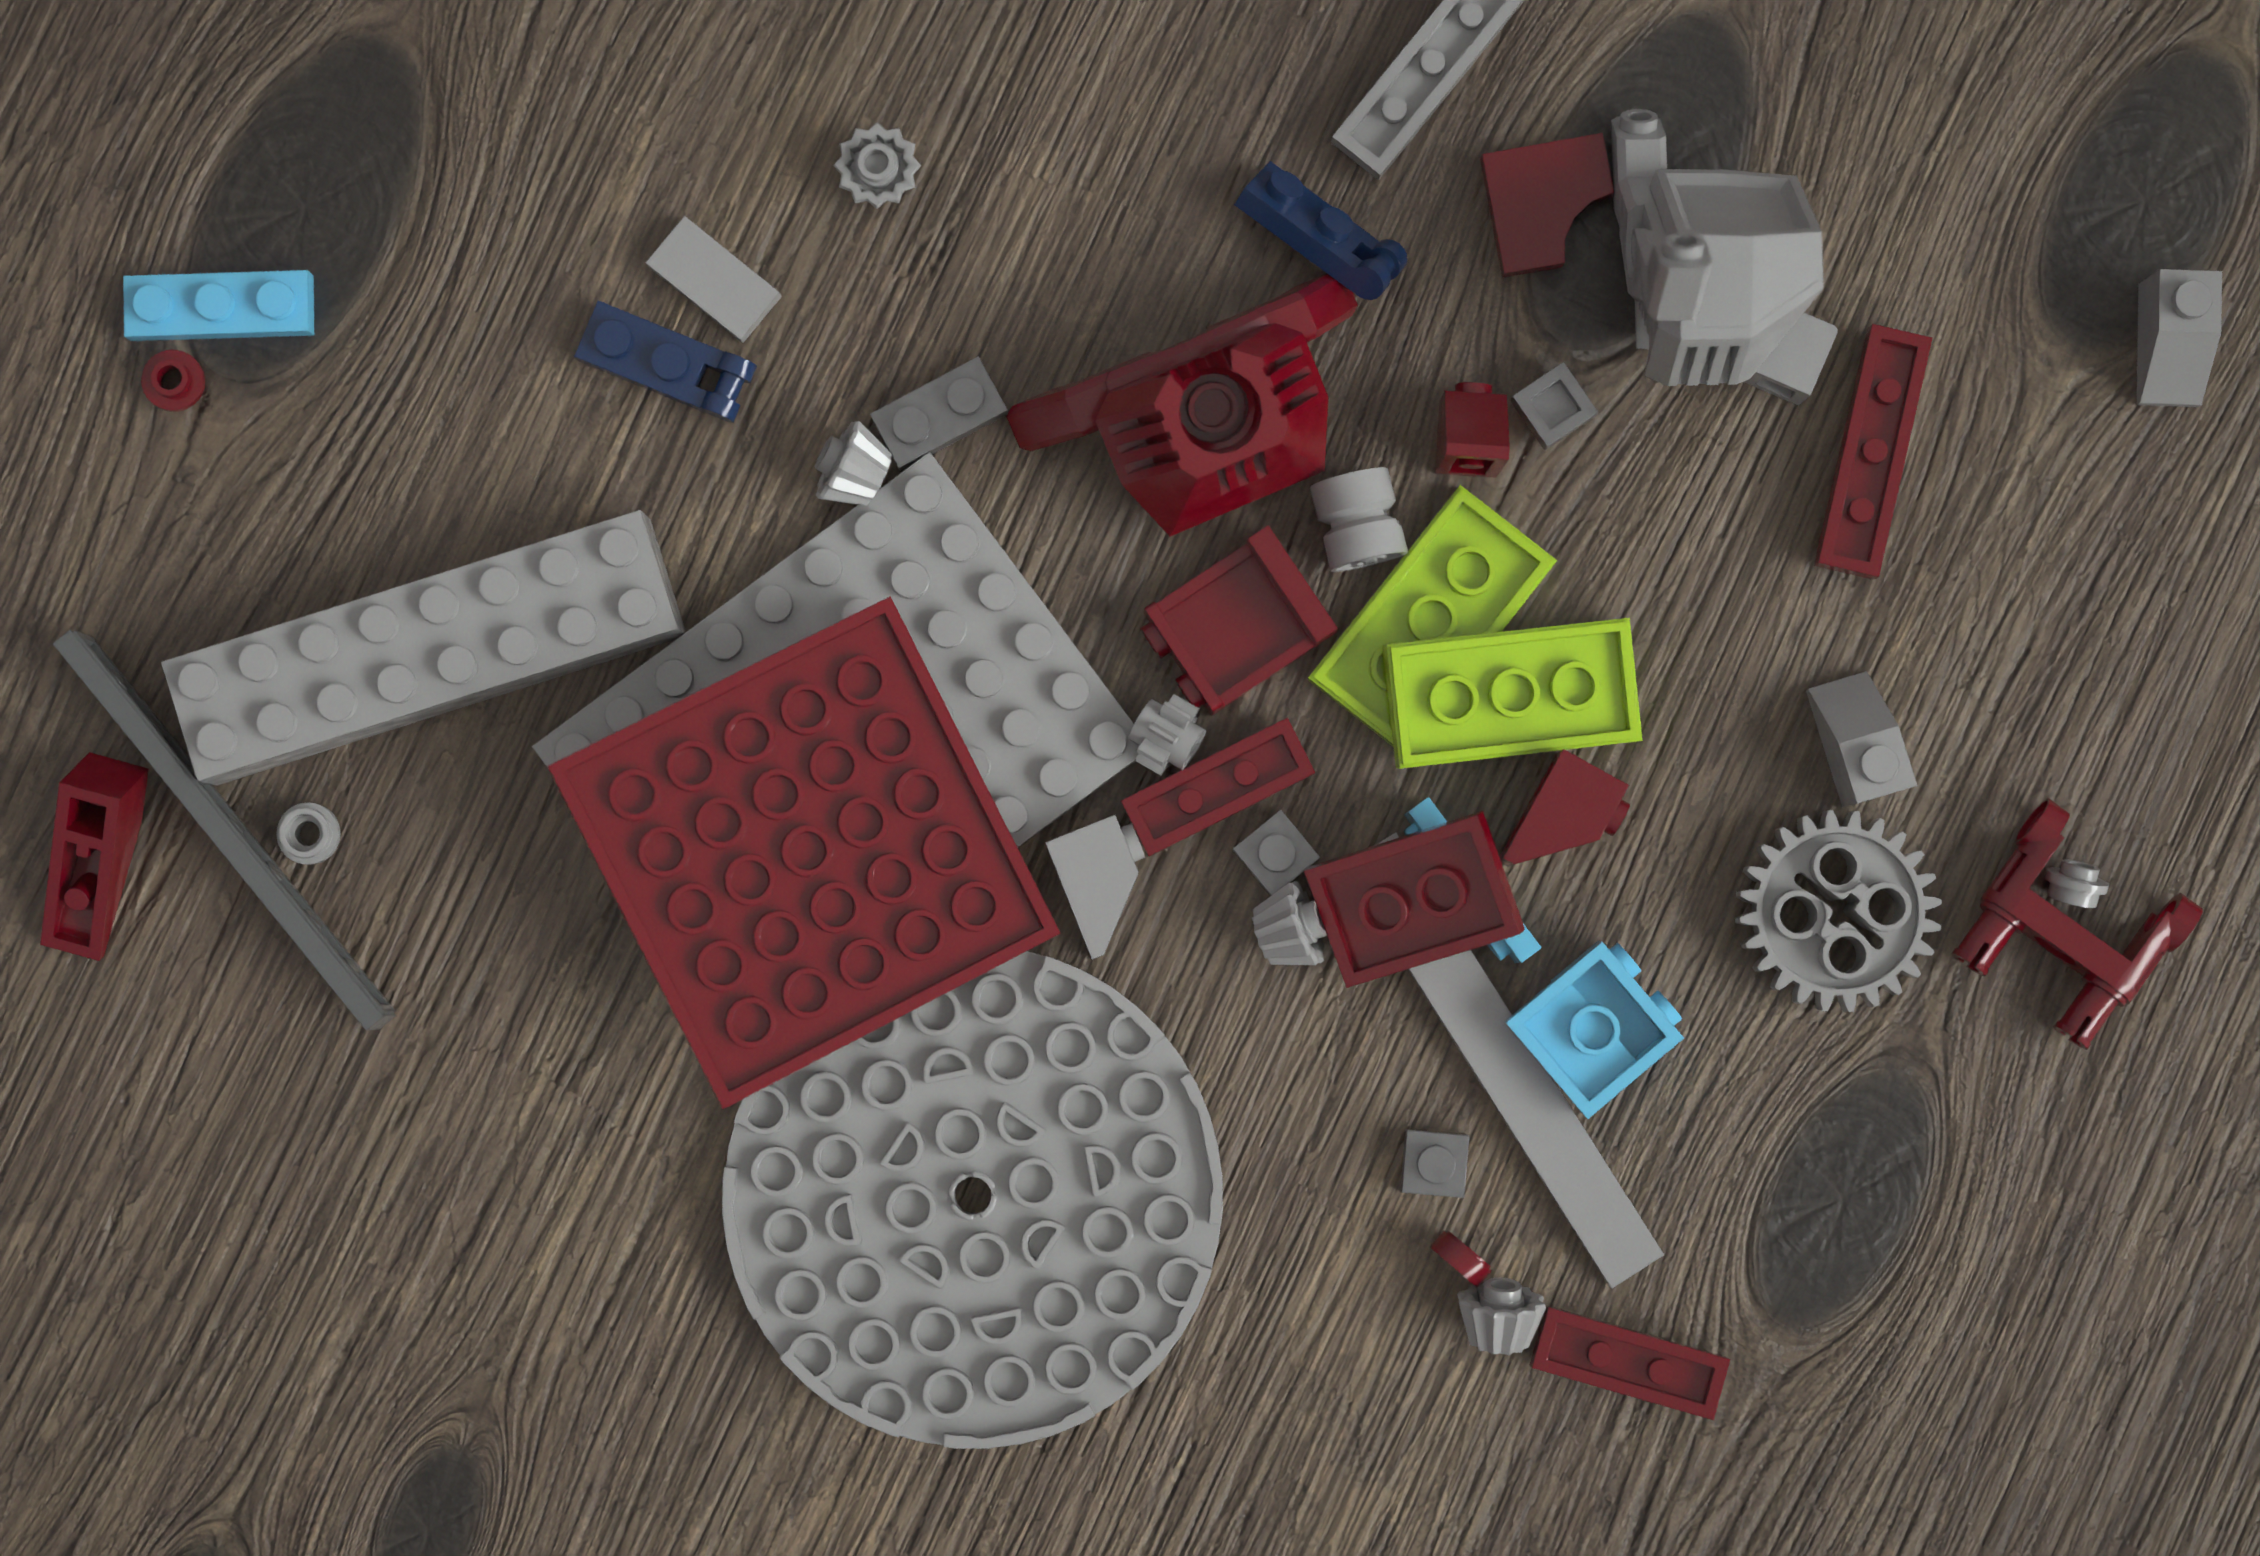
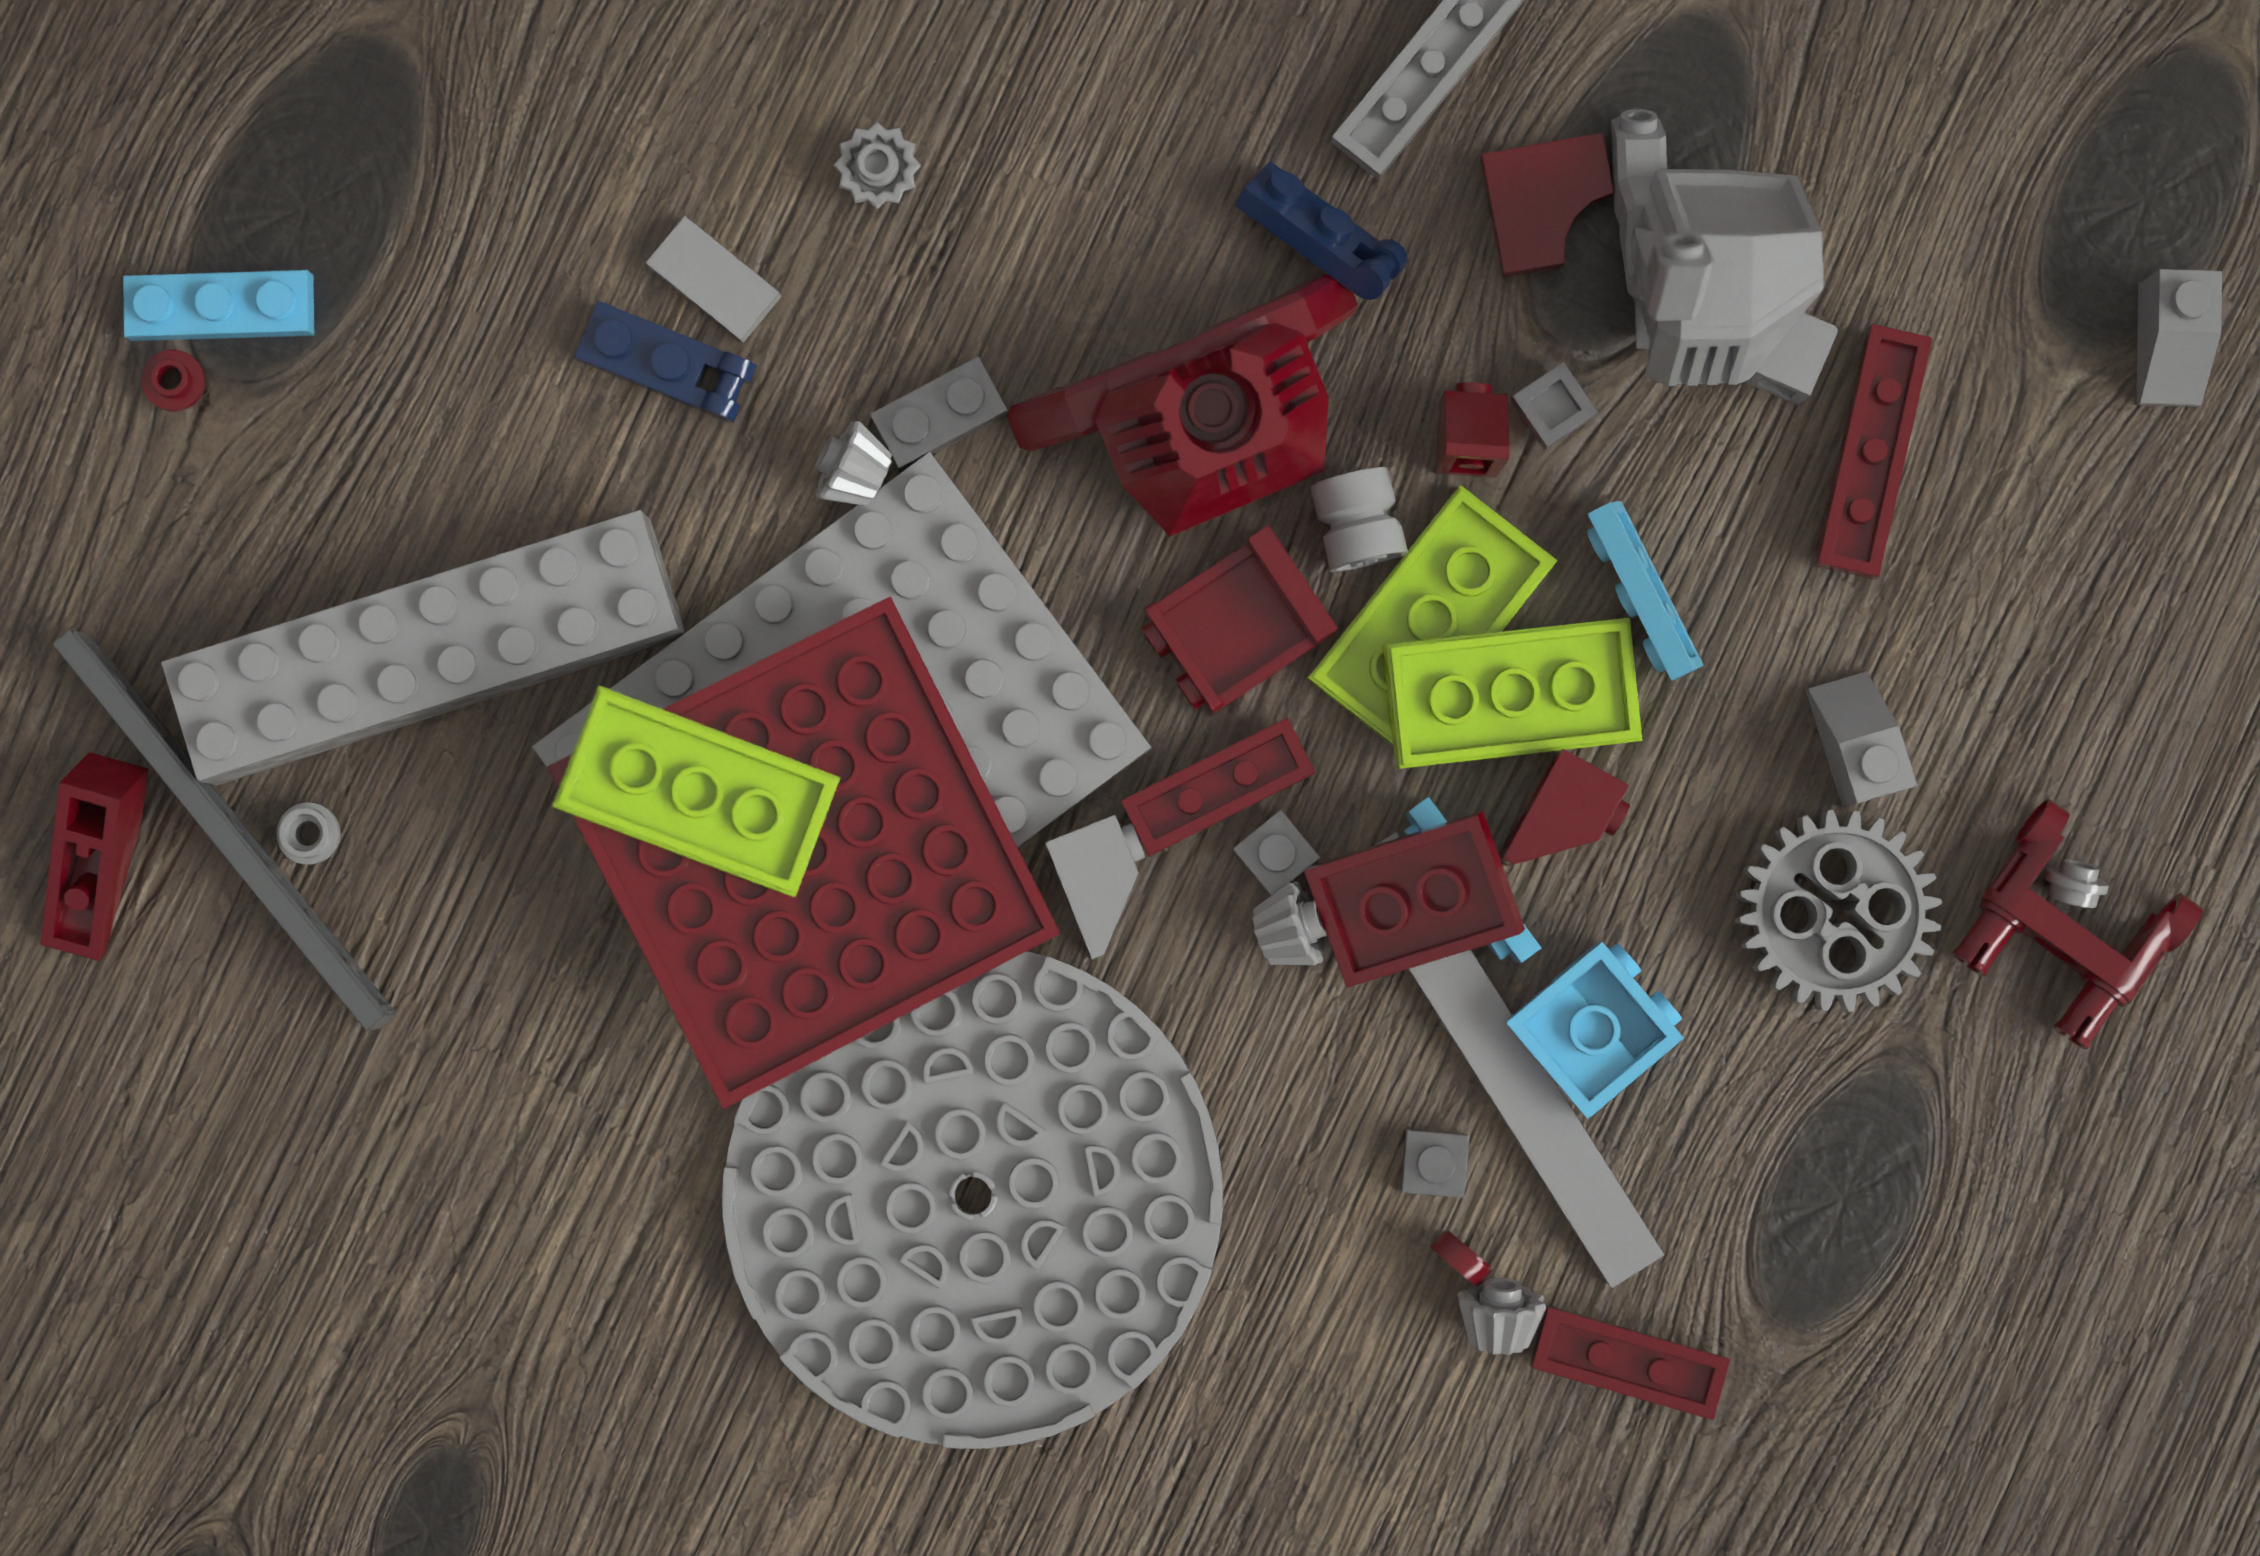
light grey gear [1129,694,1206,775] -> none
none -> lime tile [552,686,840,897]
none -> medium azure plate [1587,501,1704,681]

